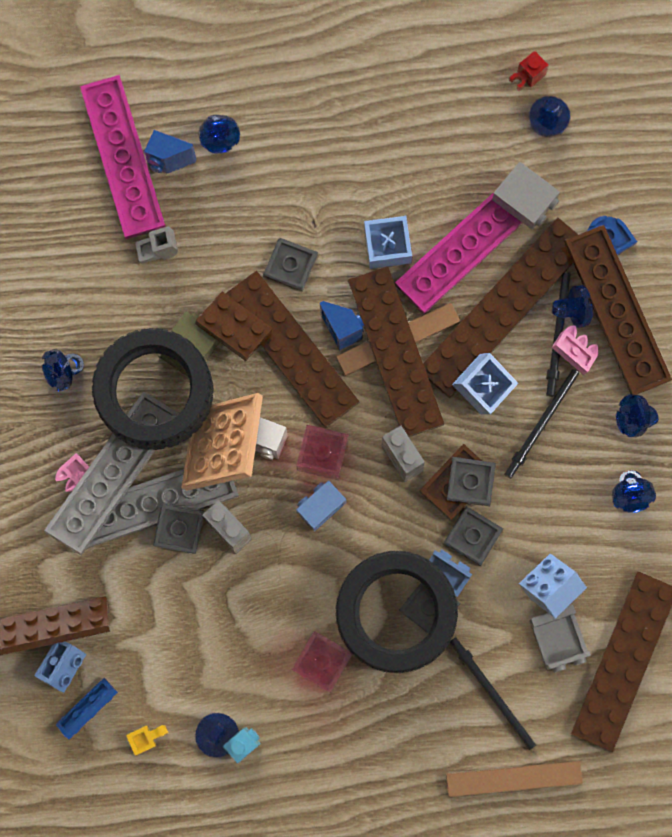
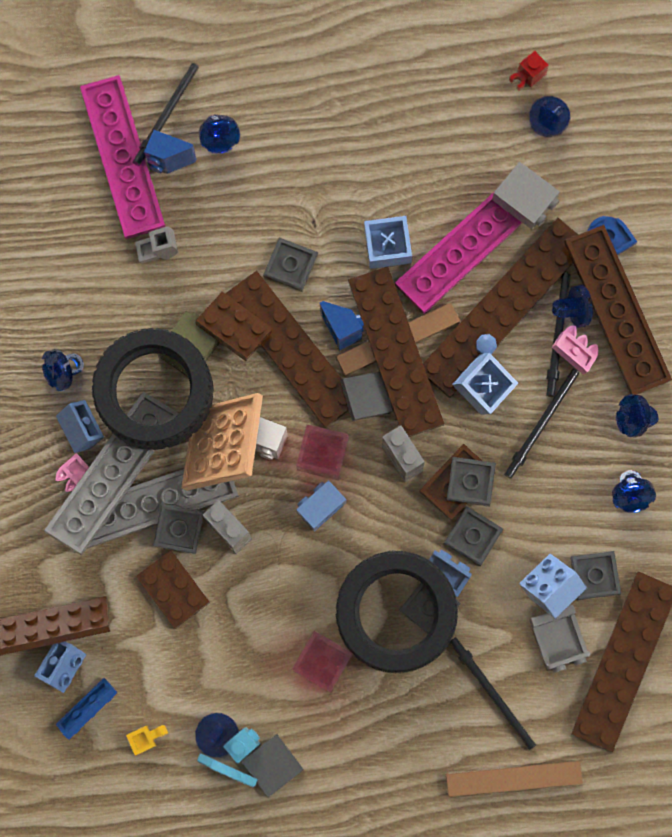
none -> medium blue brick [56,400,104,453]
none -> black bar [133,63,199,166]
none -> reddish brown plate [136,550,210,629]
none -> medium azure tile [197,753,258,787]
none -> dark grey tile [241,734,304,798]
none -> dark grey tile [340,372,393,421]
none -> medium blue tile [476,334,497,355]
none -> dark grey tile [570,551,621,600]

